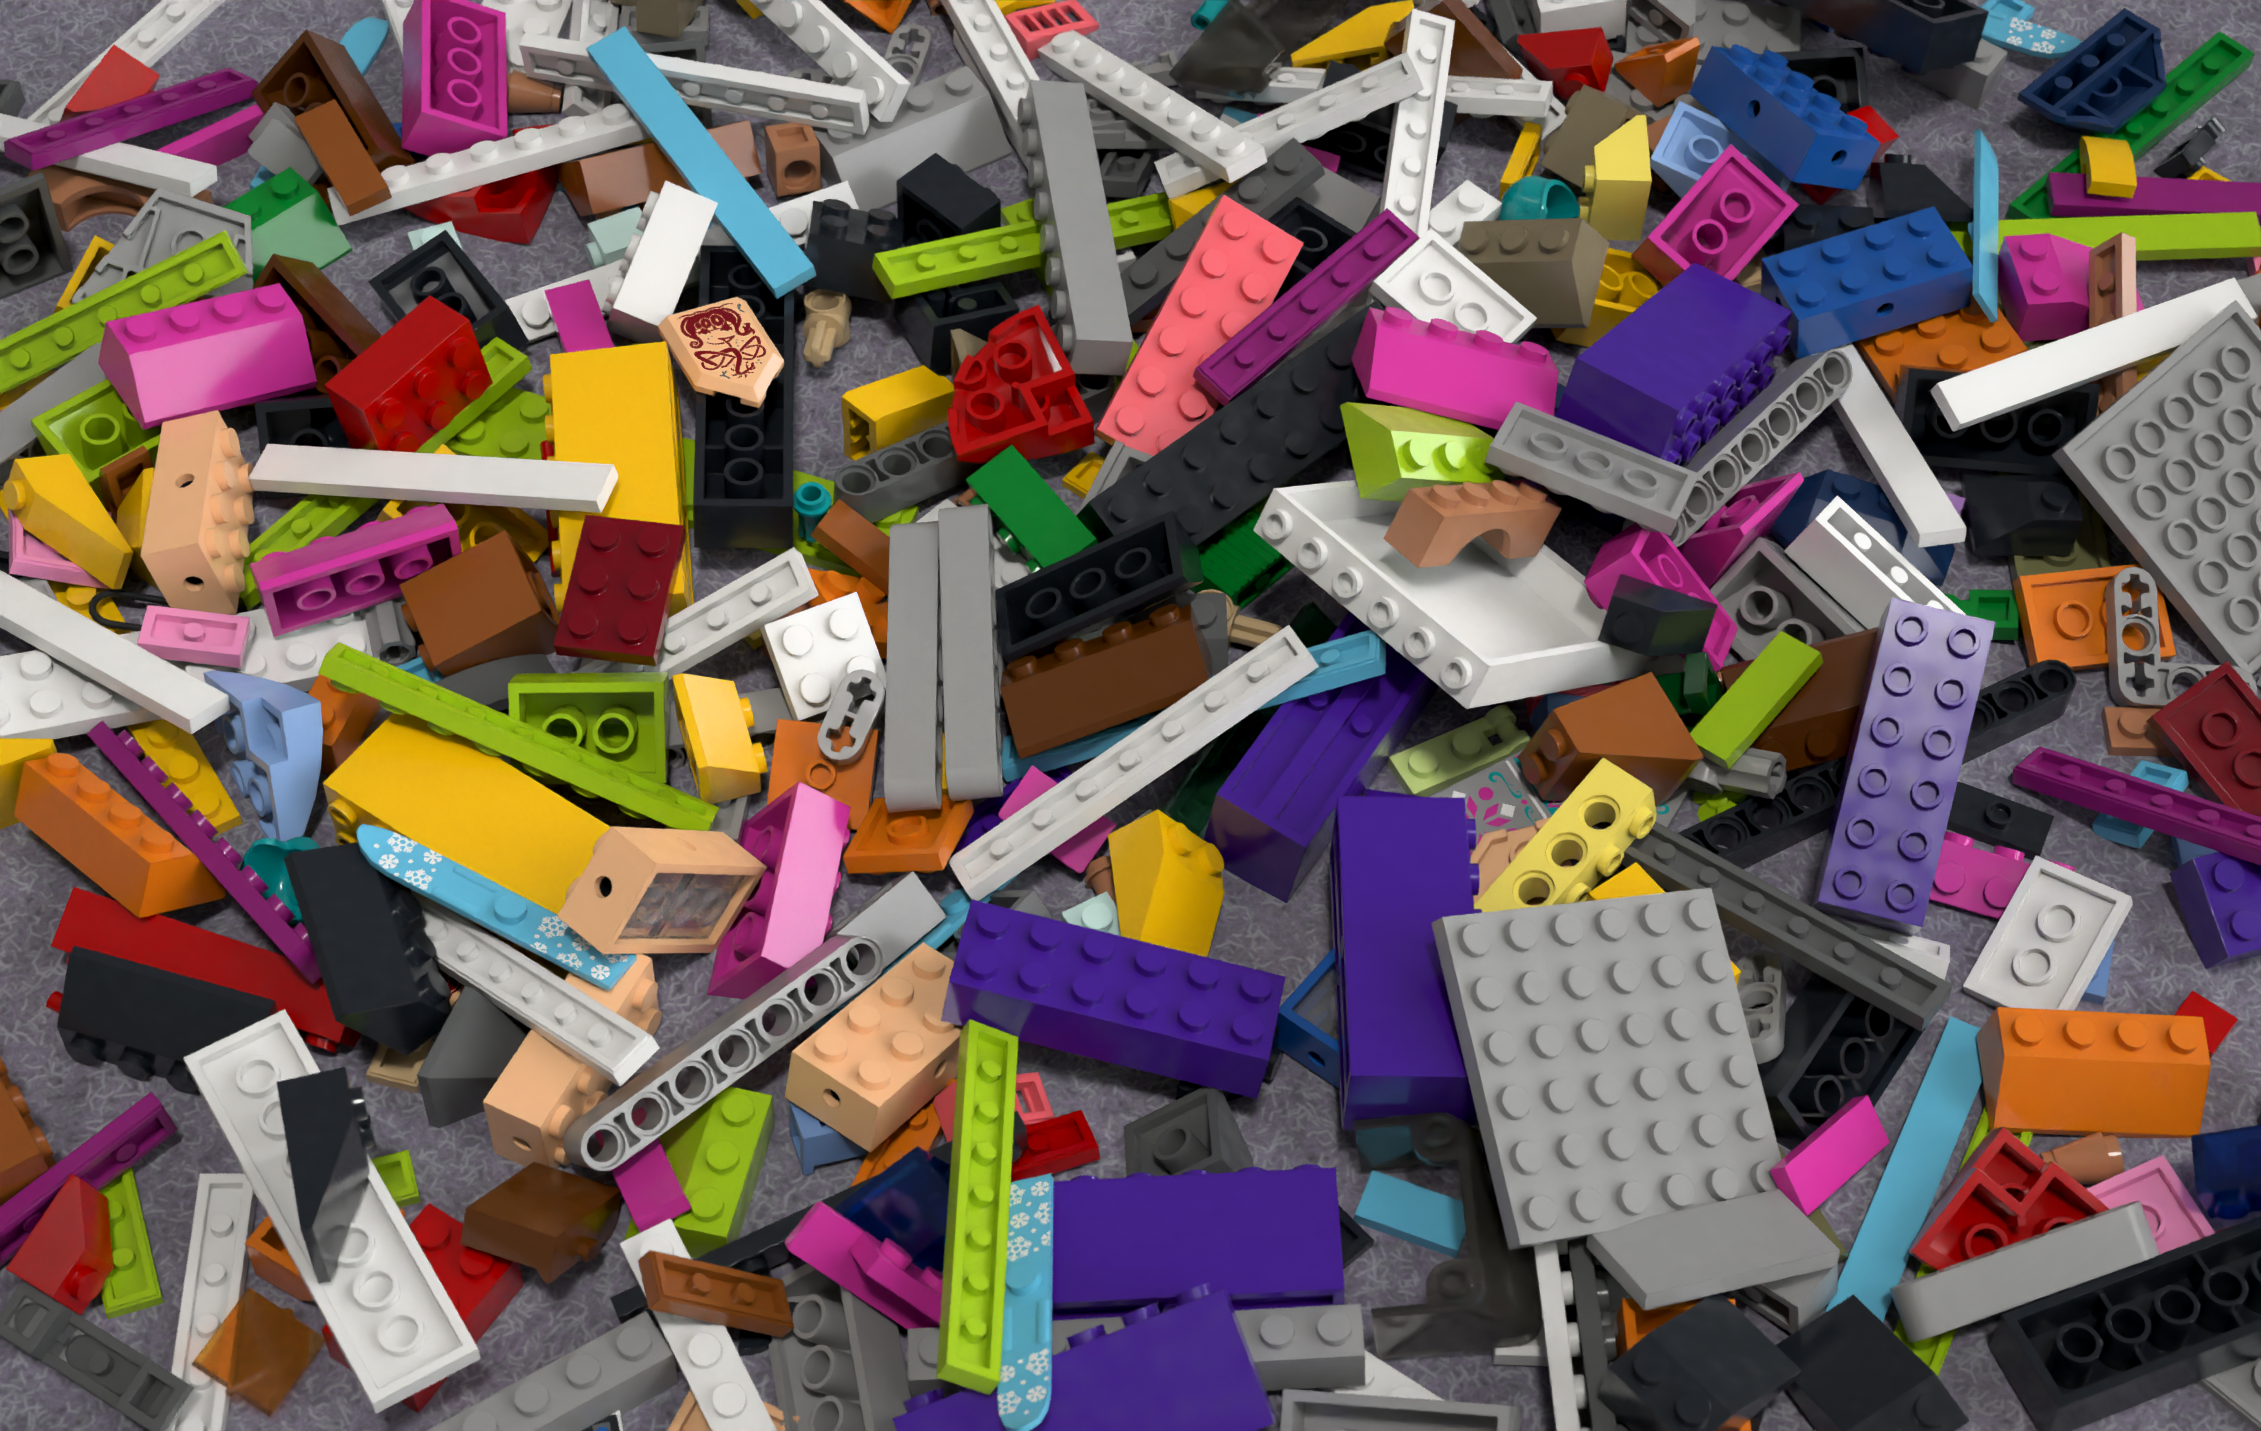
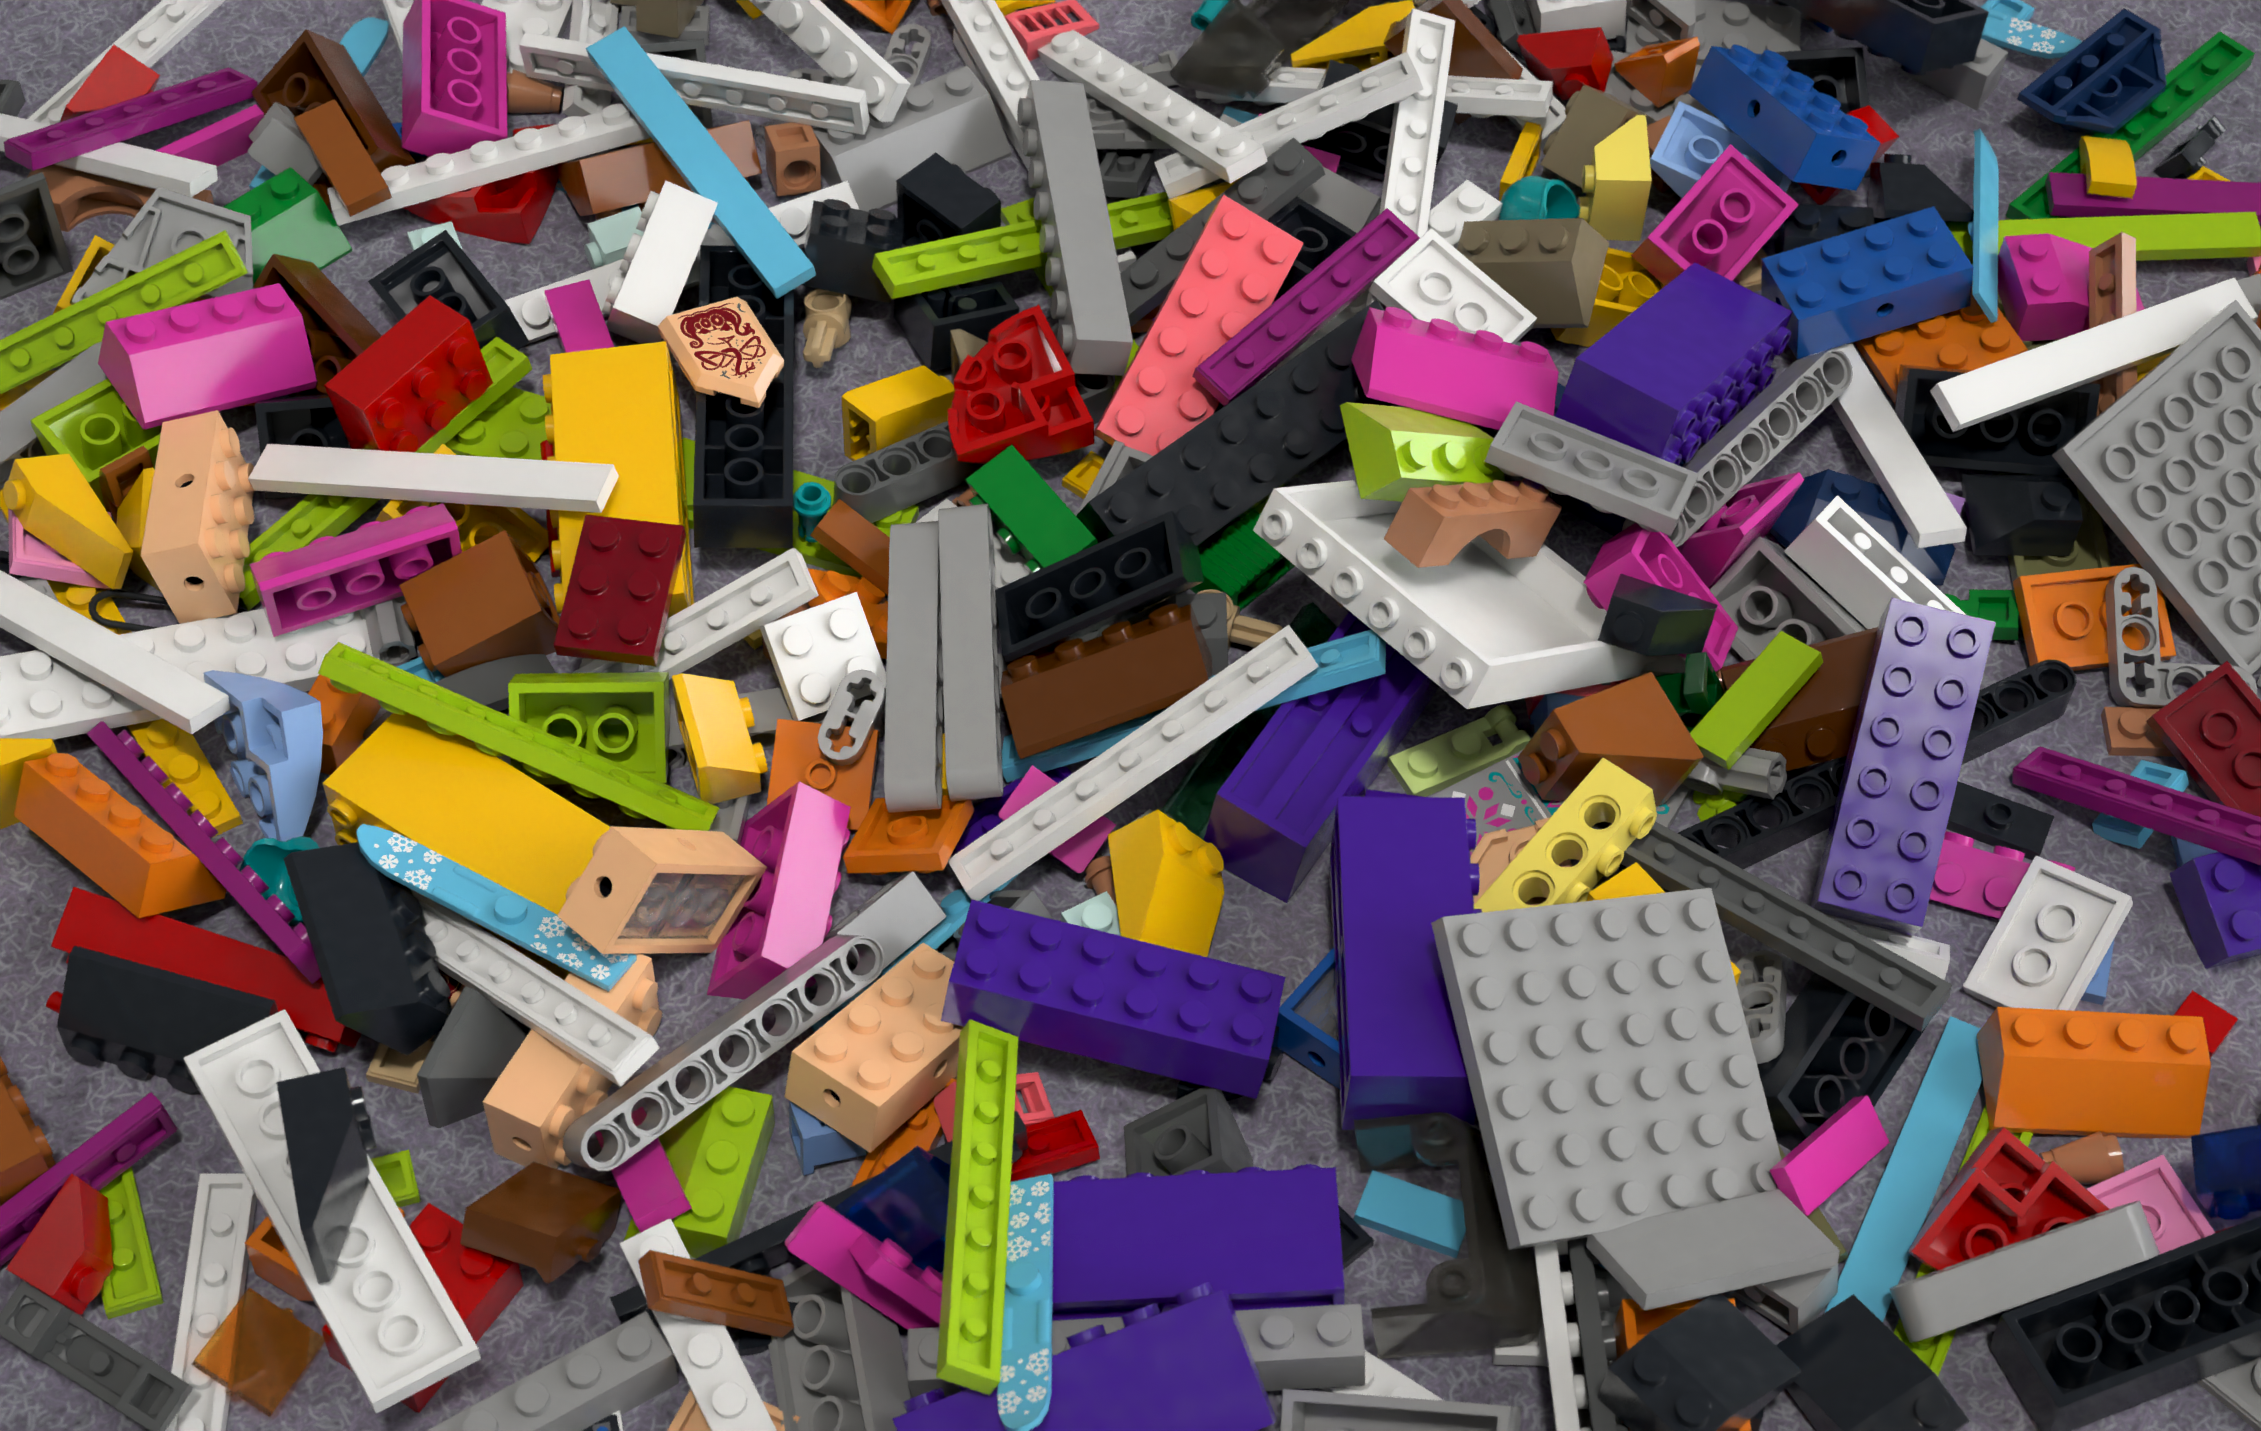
bright pink plate [137,605,250,668] -> none

